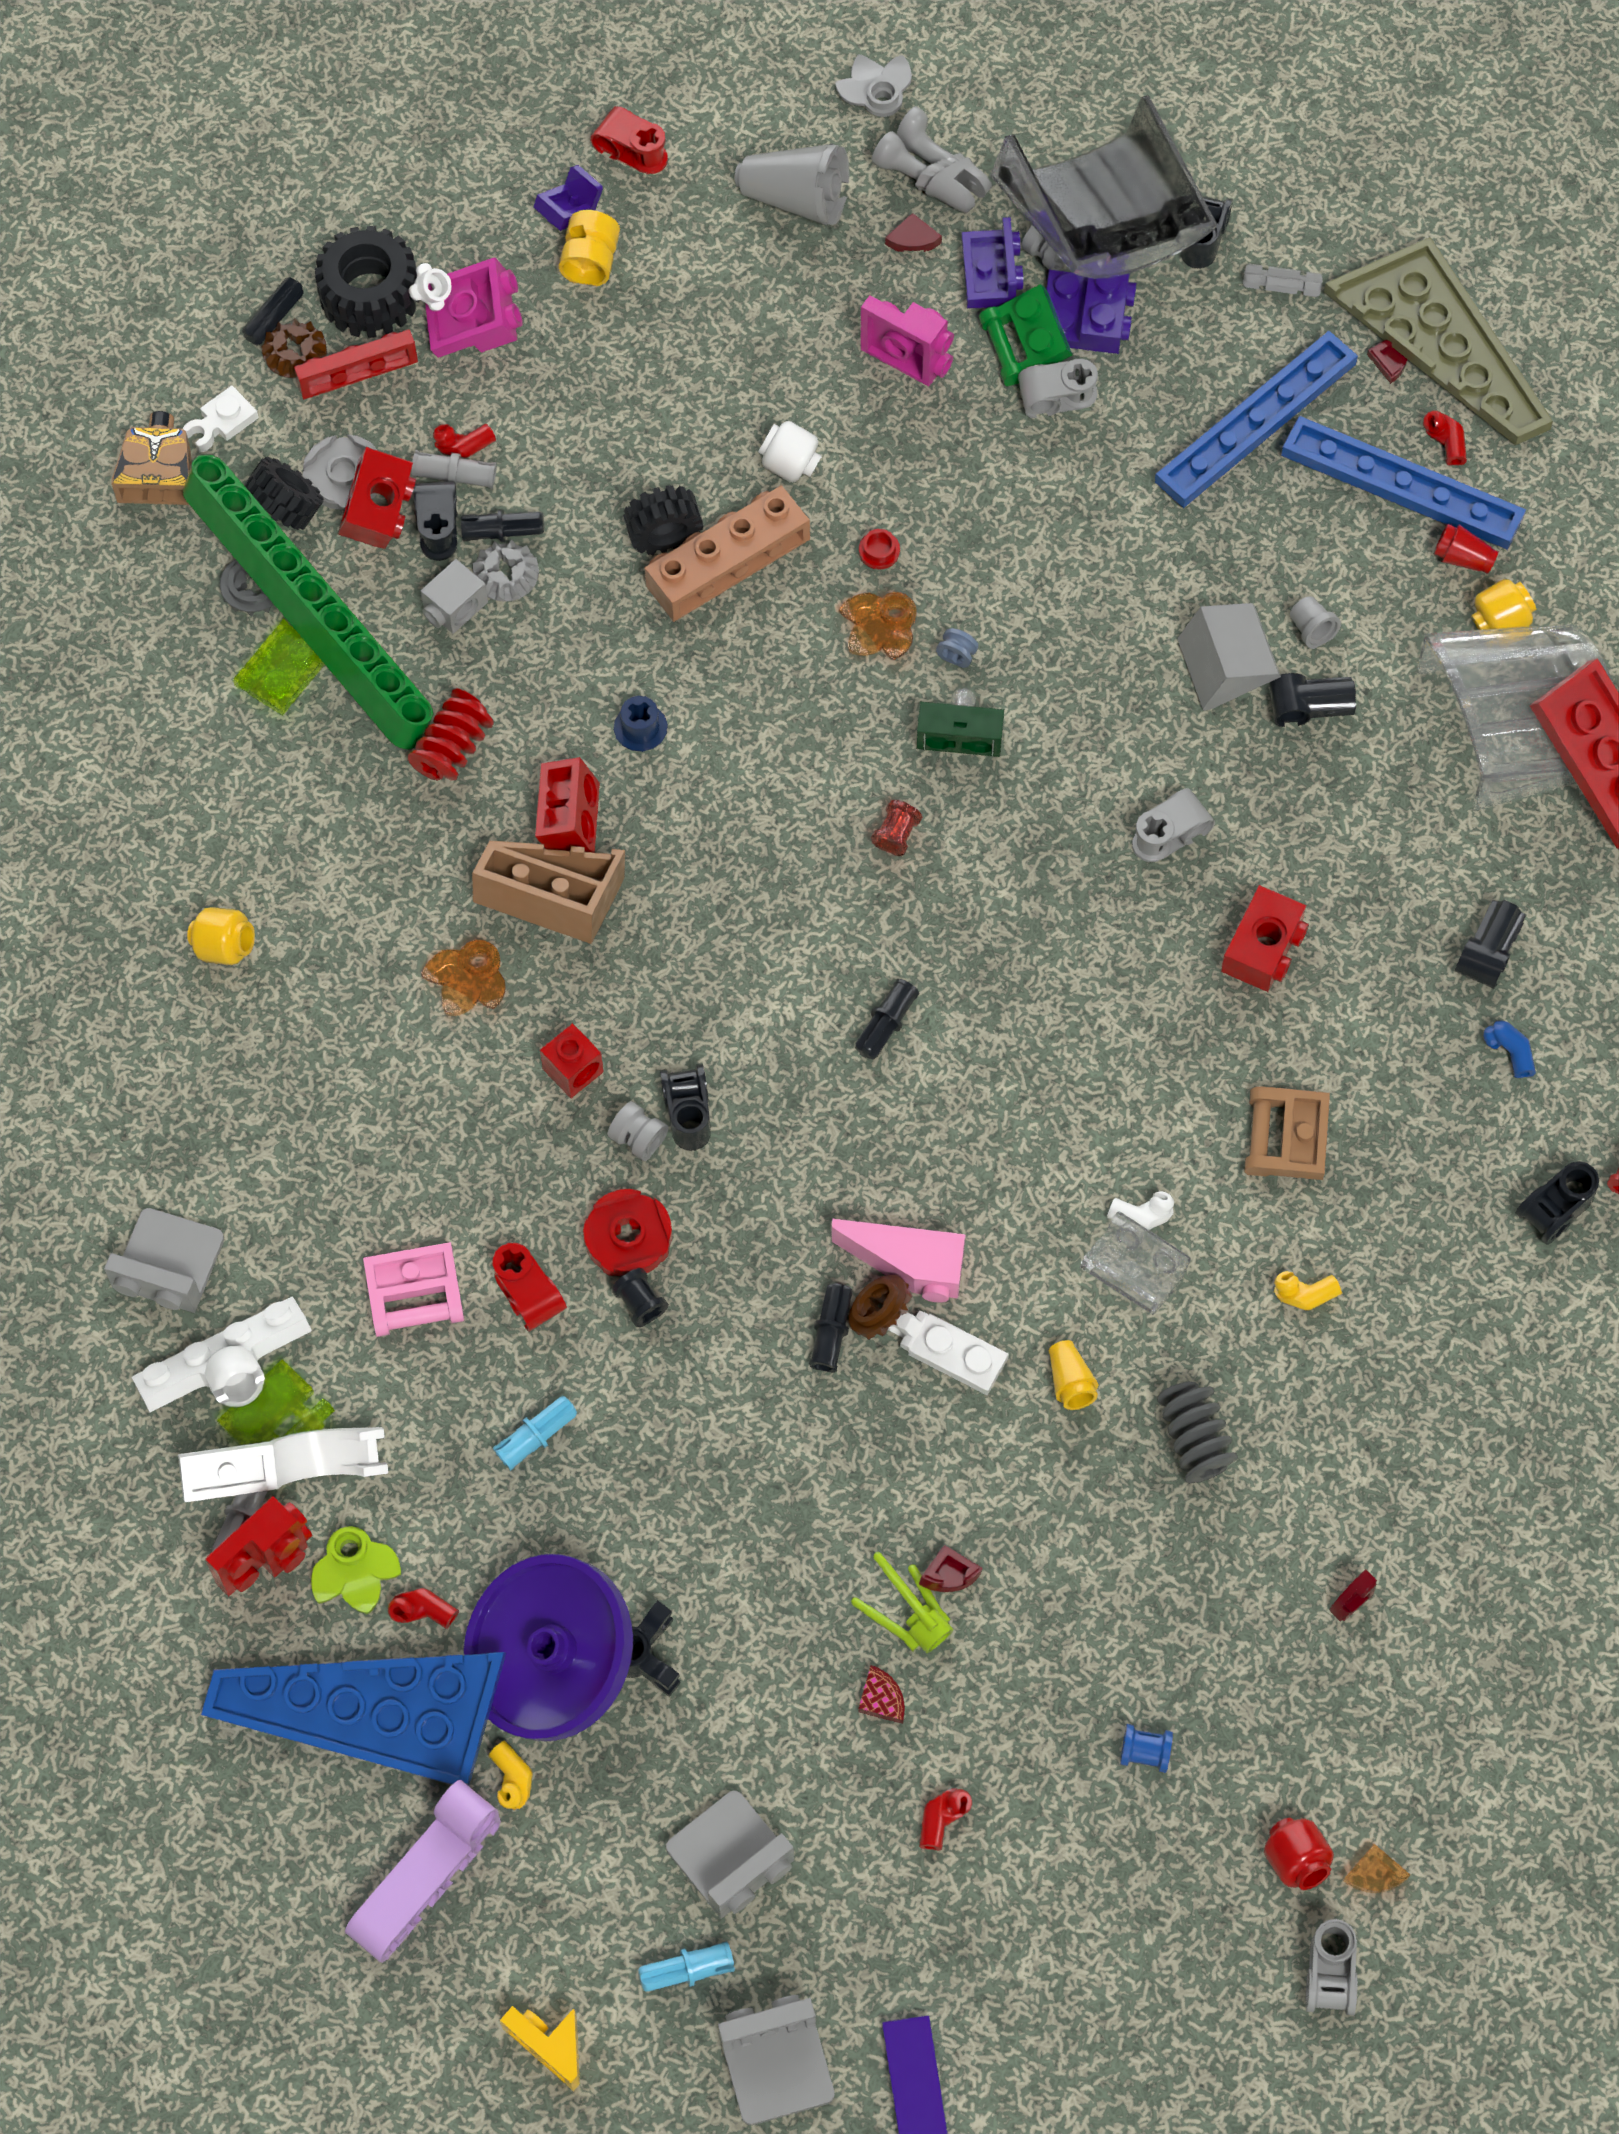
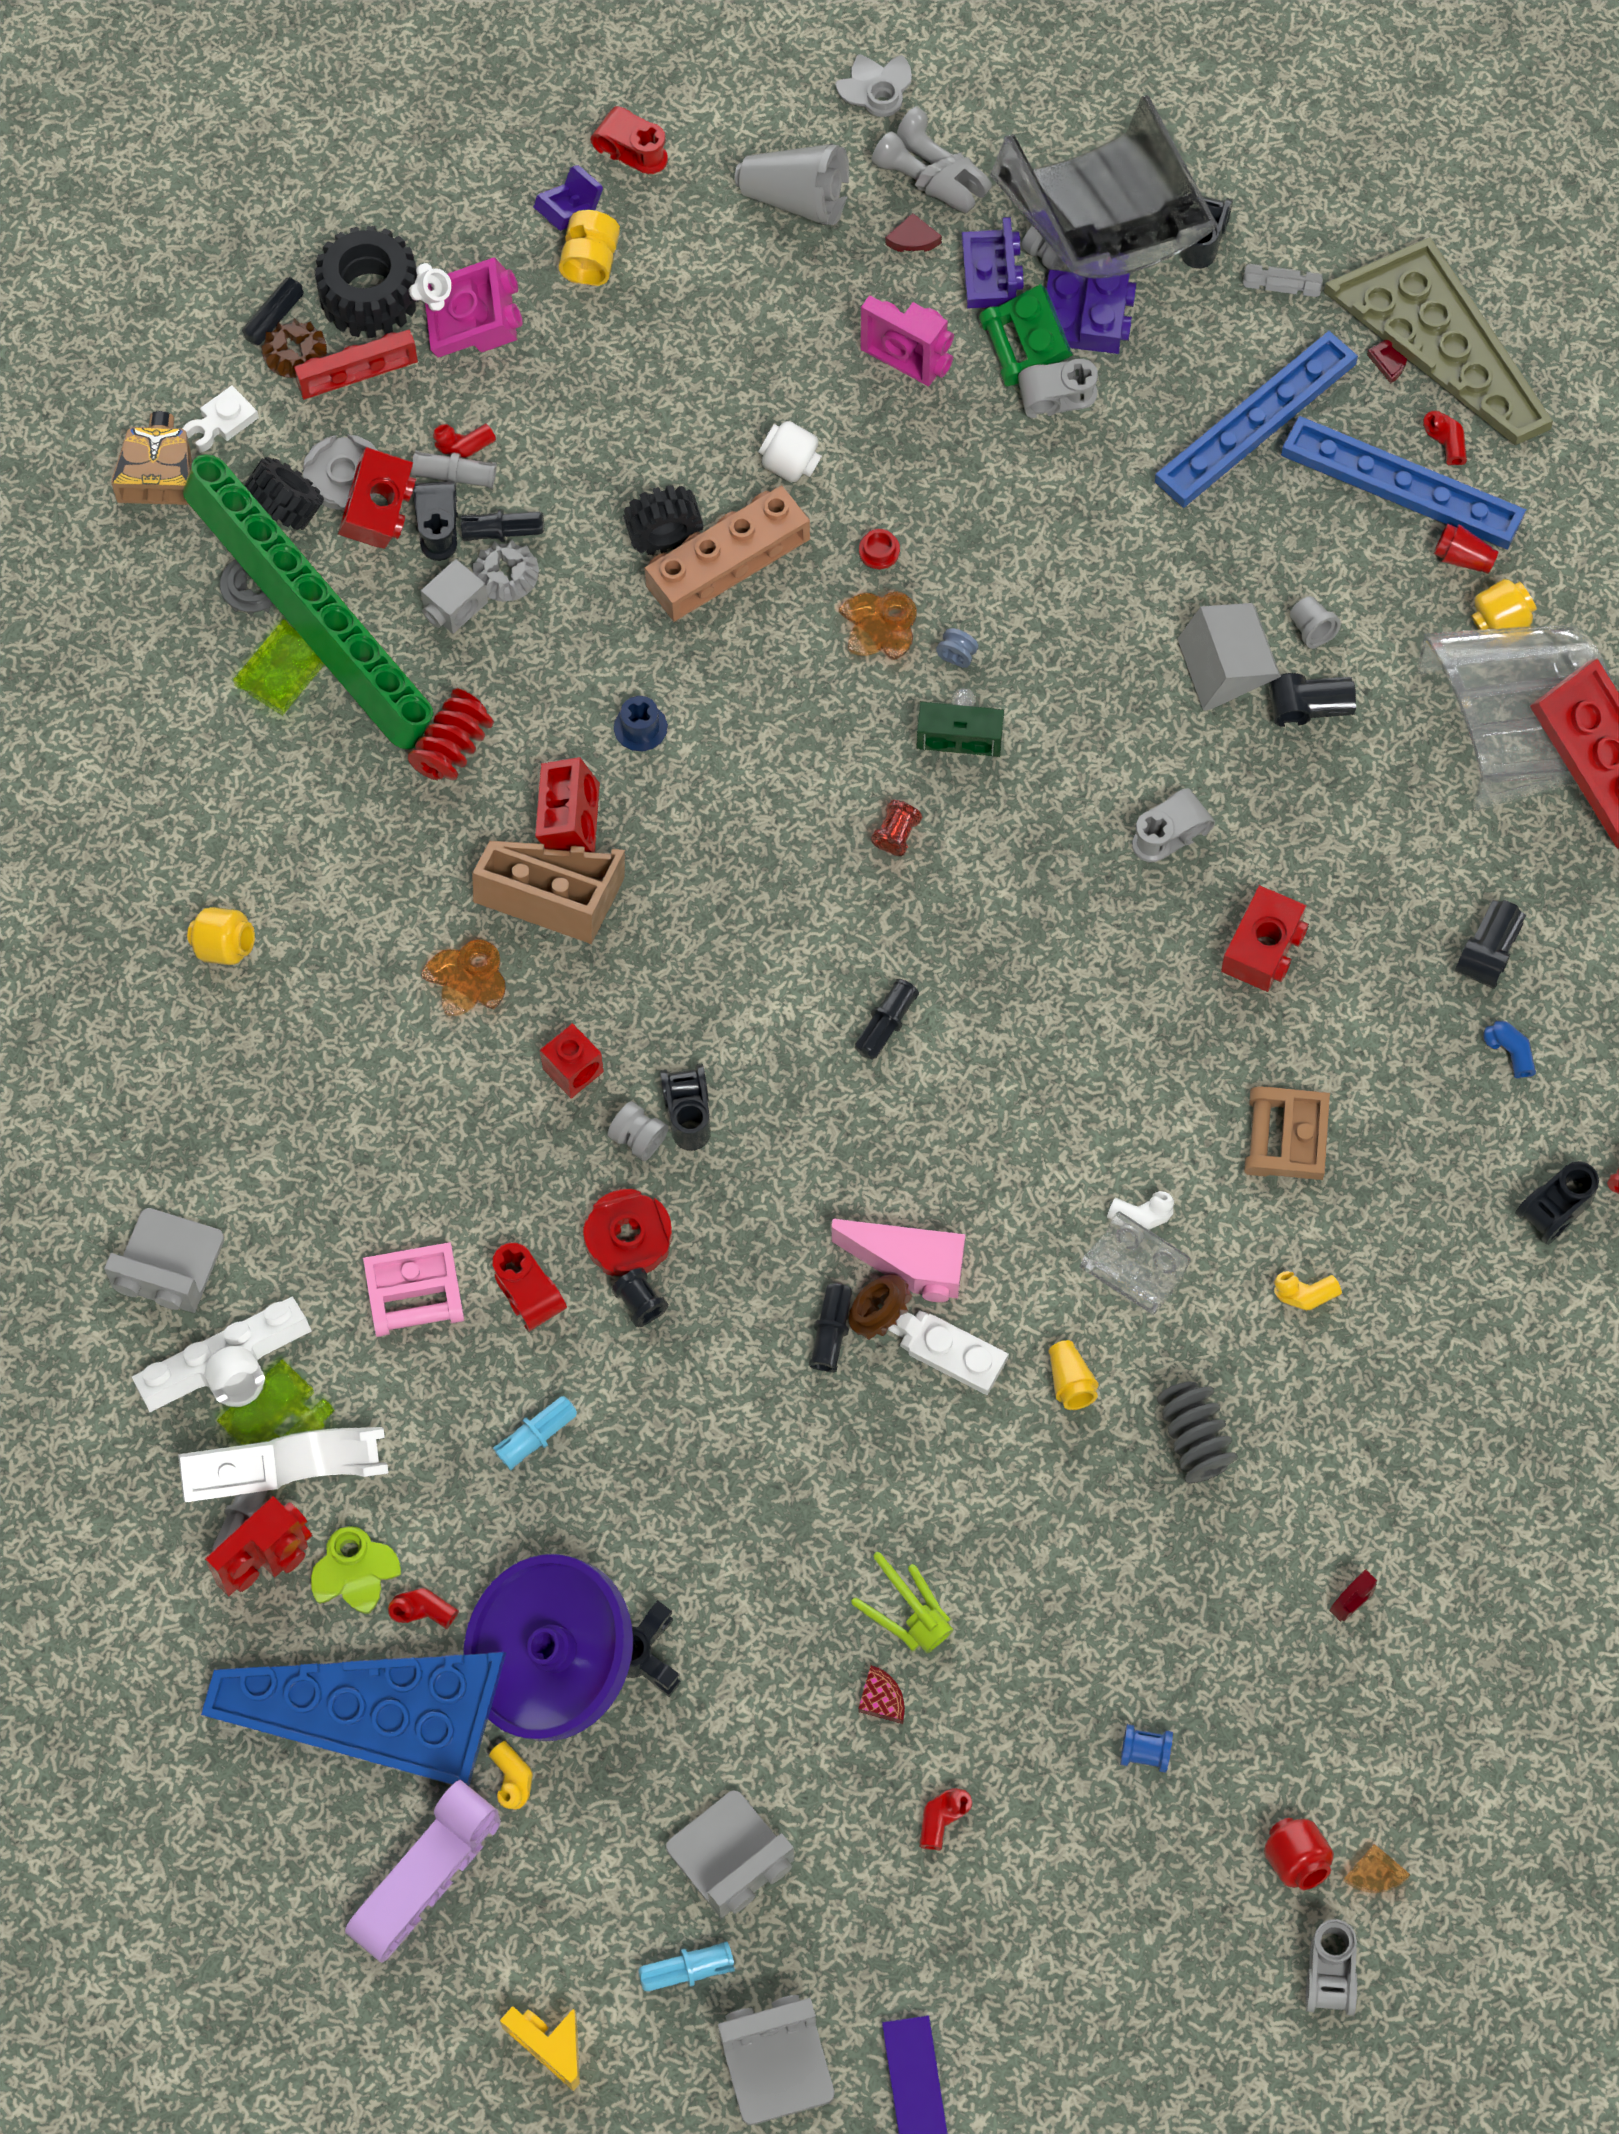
dark red tile [919,1545,983,1592] -> none

